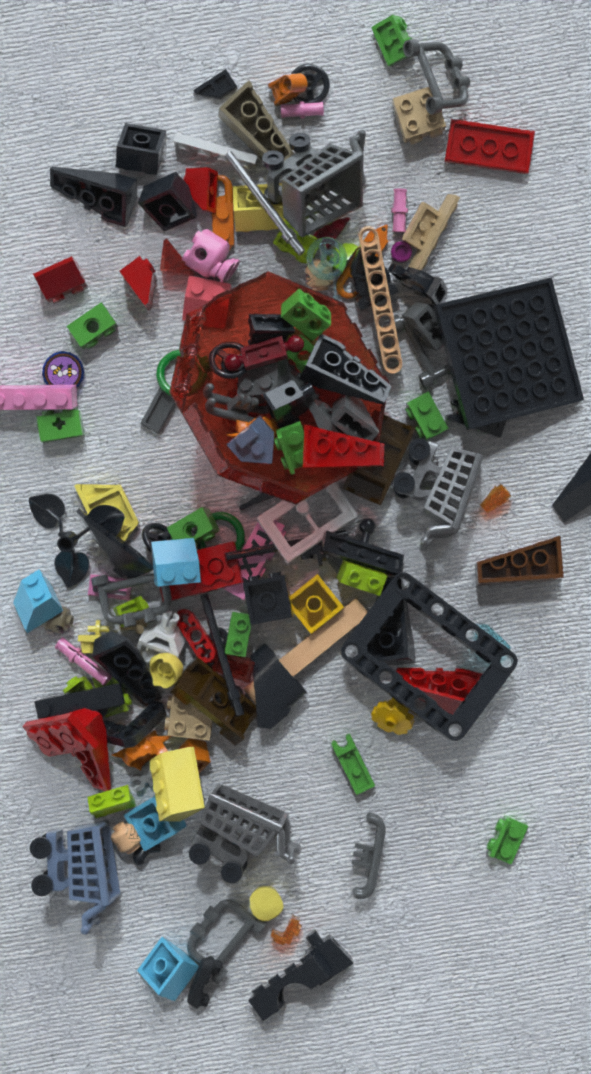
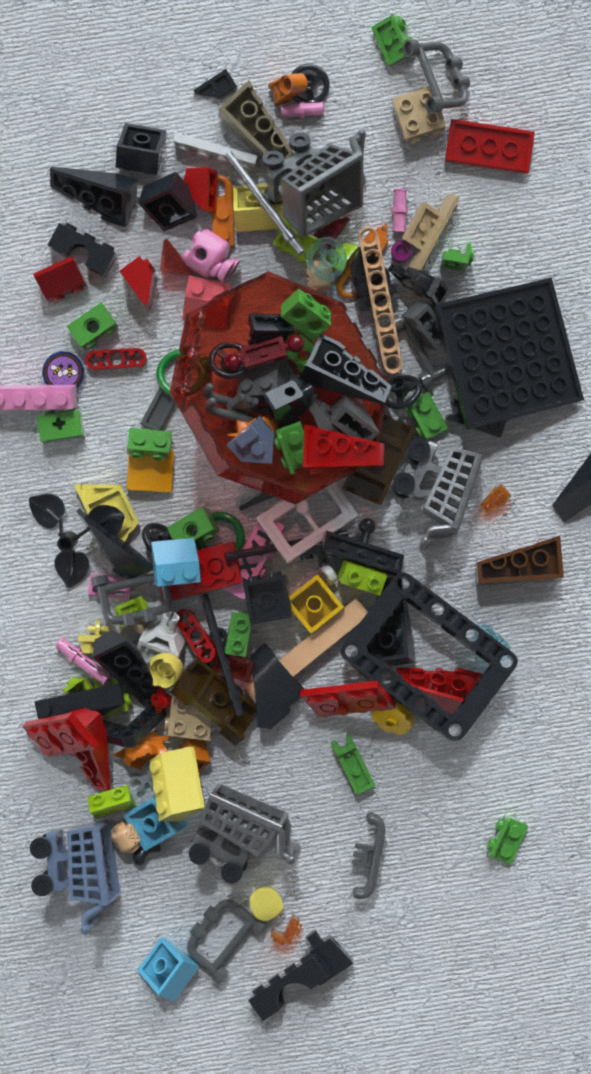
medium azure slope [13,569,64,633] -> none
dark tan head [42,606,74,634] -> none
black piece [187,956,222,1009] -> none
none -> black arch [47,222,117,278]
none -> red beam [85,348,147,370]
none -> light orange slope [126,450,174,492]
none -> bright green bracket [127,428,172,460]
none -> red plate [151,688,171,713]
none -> red piece [300,681,396,718]
none -> white tile [318,564,337,585]
none -> black piece [384,375,422,410]
none -> bright green bracket [440,242,475,272]

